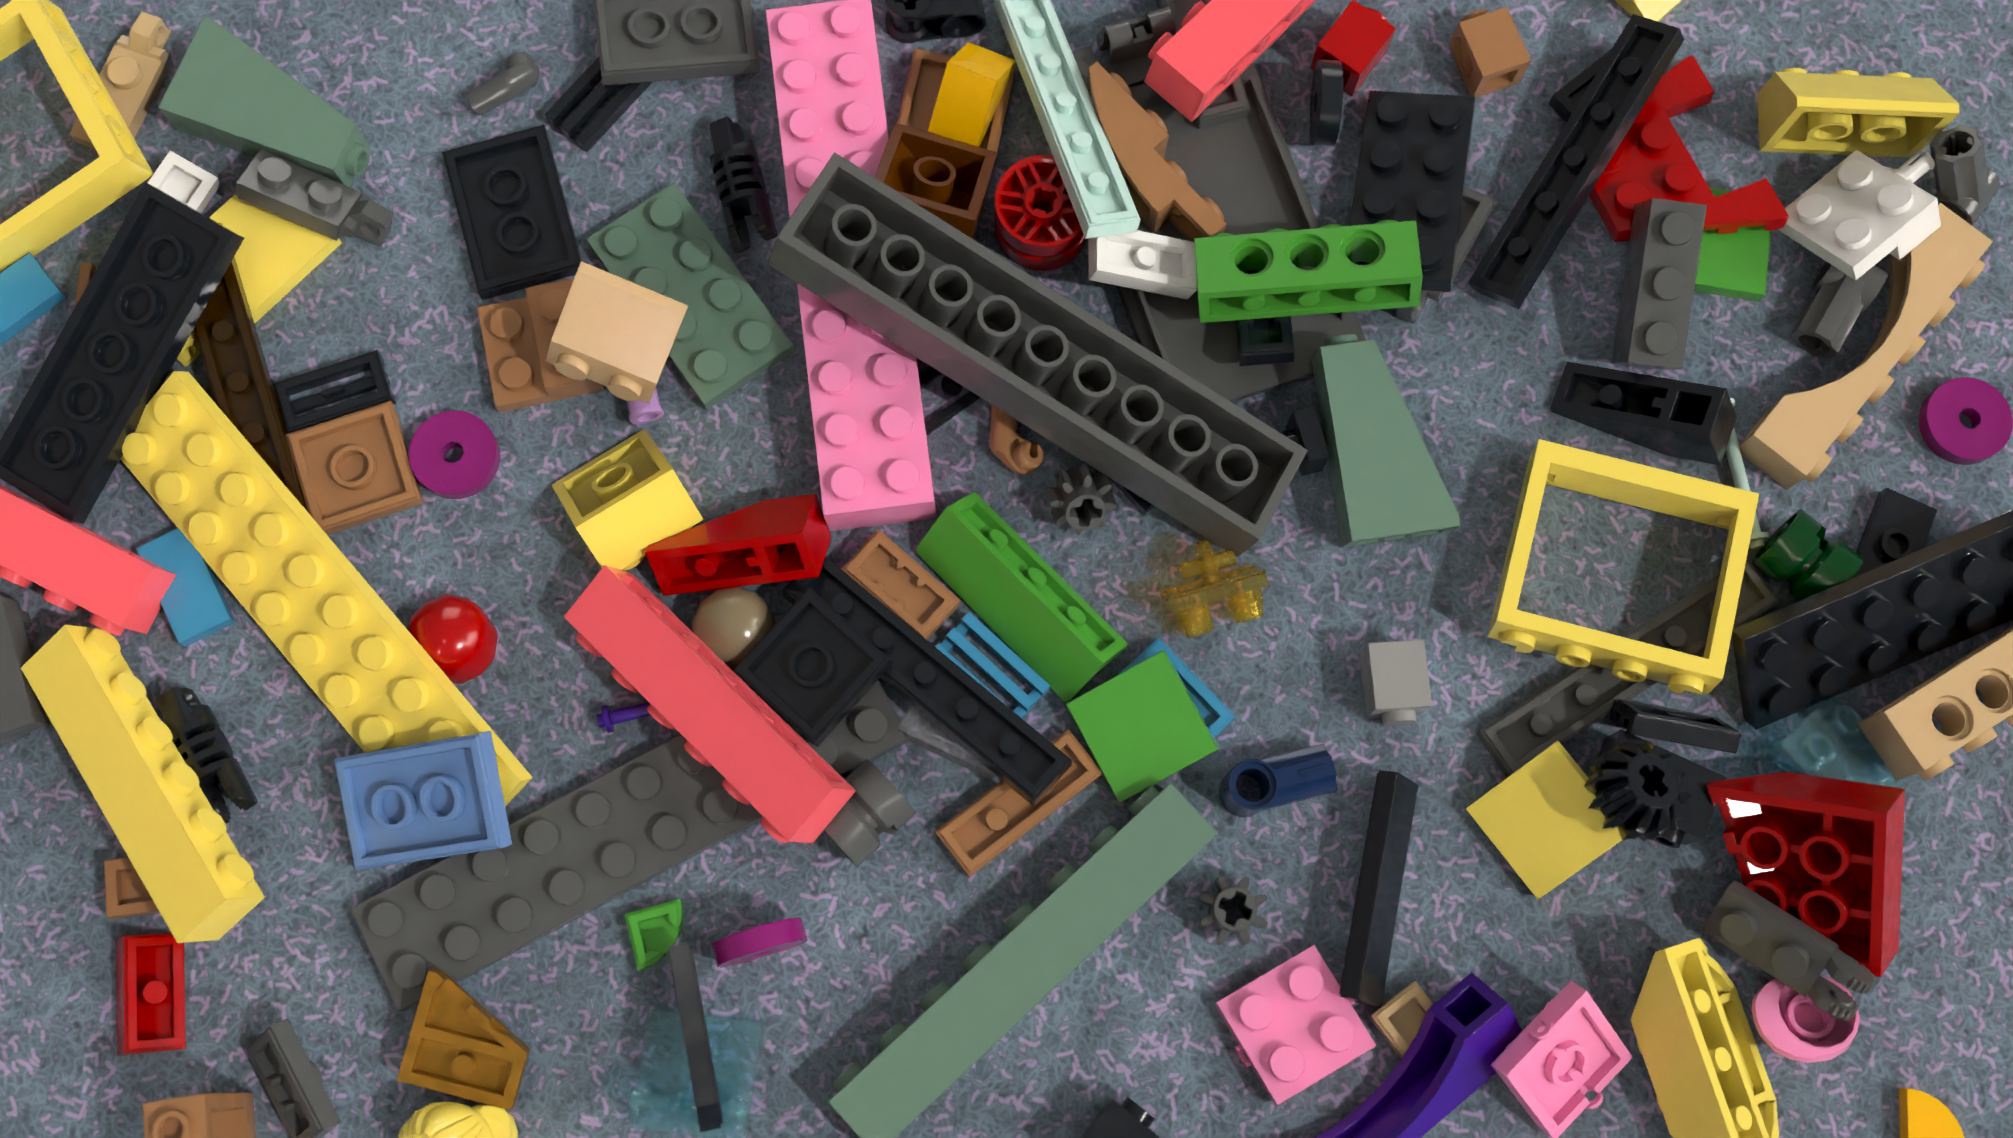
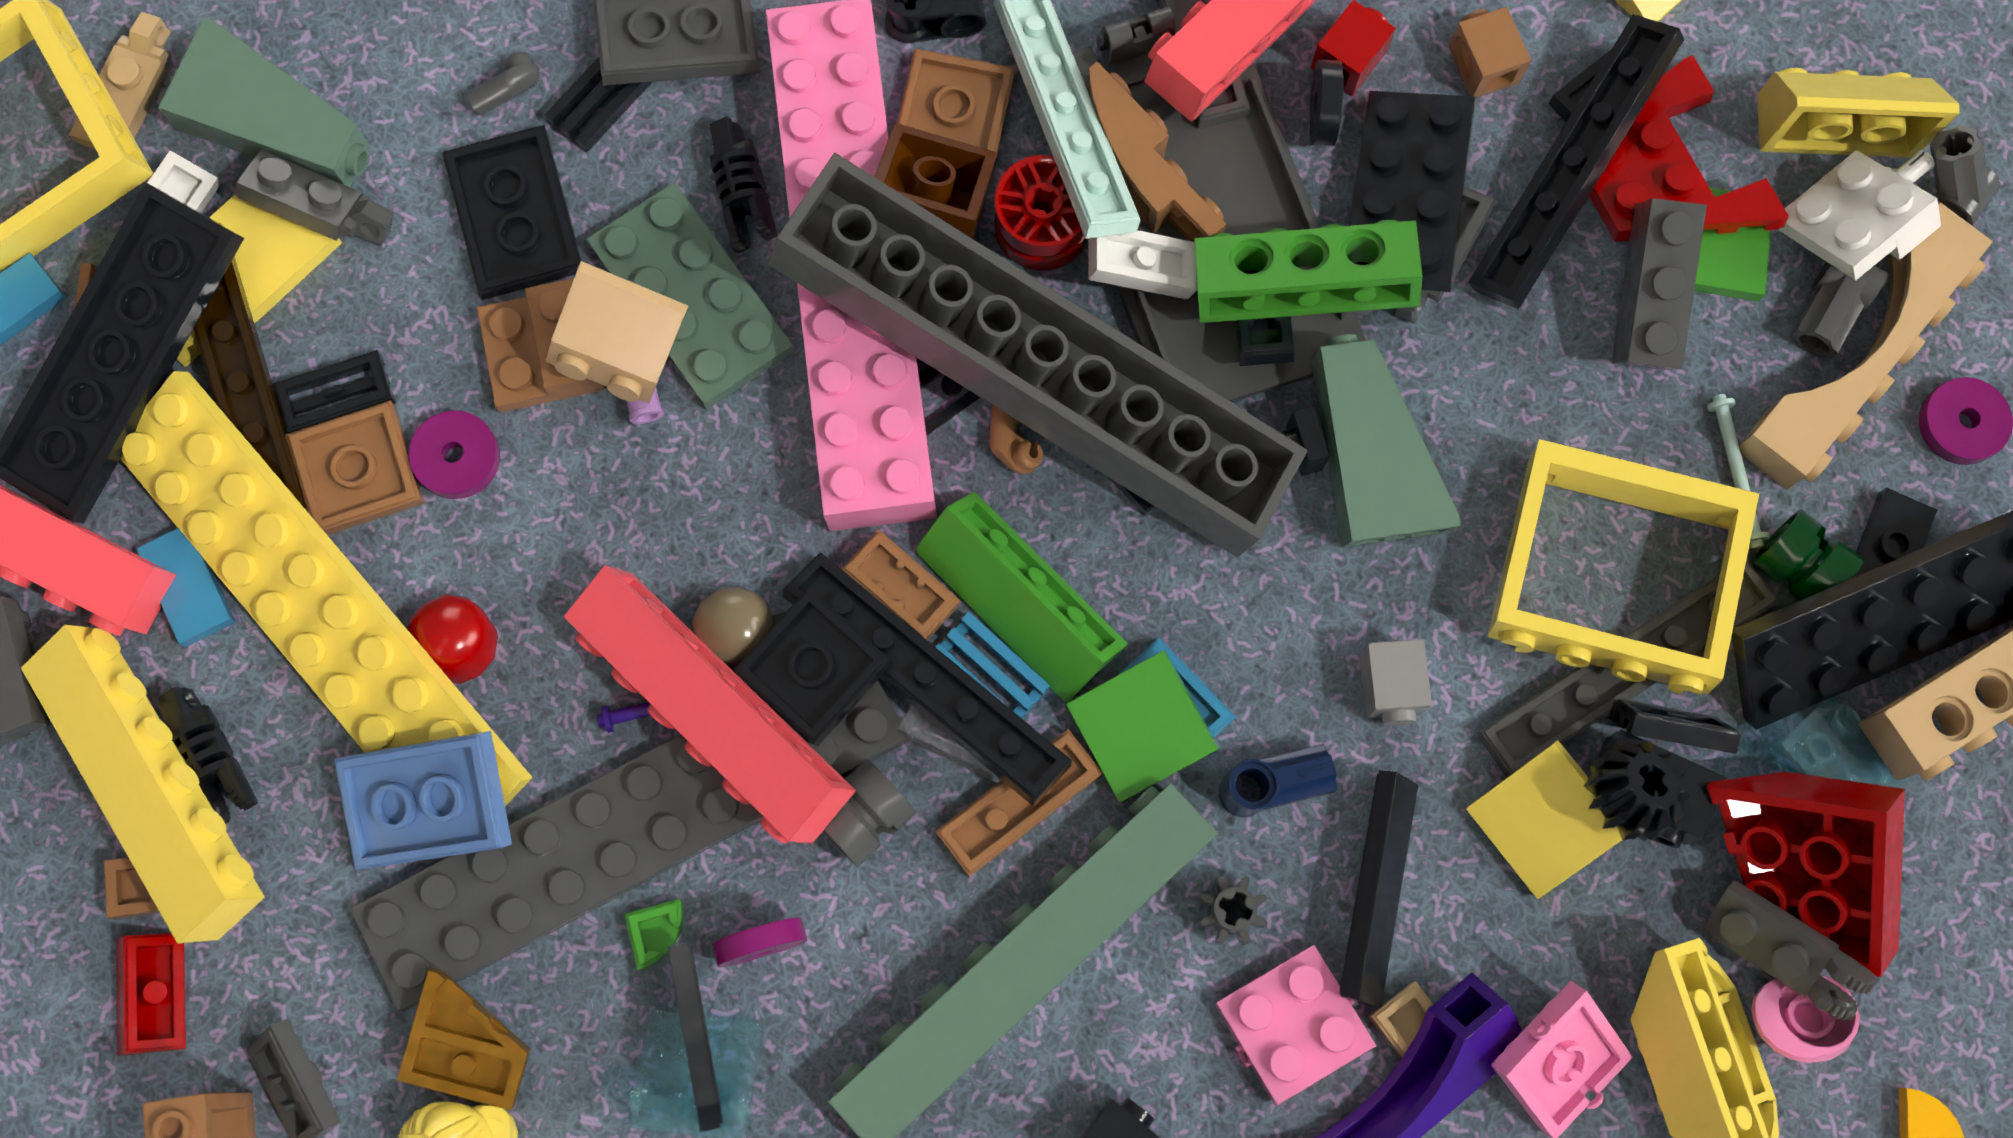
light yellow slope [551,429,704,571] -> none
red slope [645,493,831,596] -> none
yellow slope [928,42,1016,147] -> none
dark grey gear [1046,463,1117,535] -> none
clear yellow hips [1159,540,1269,638] -> none
black slope [1550,362,1737,465] -> none

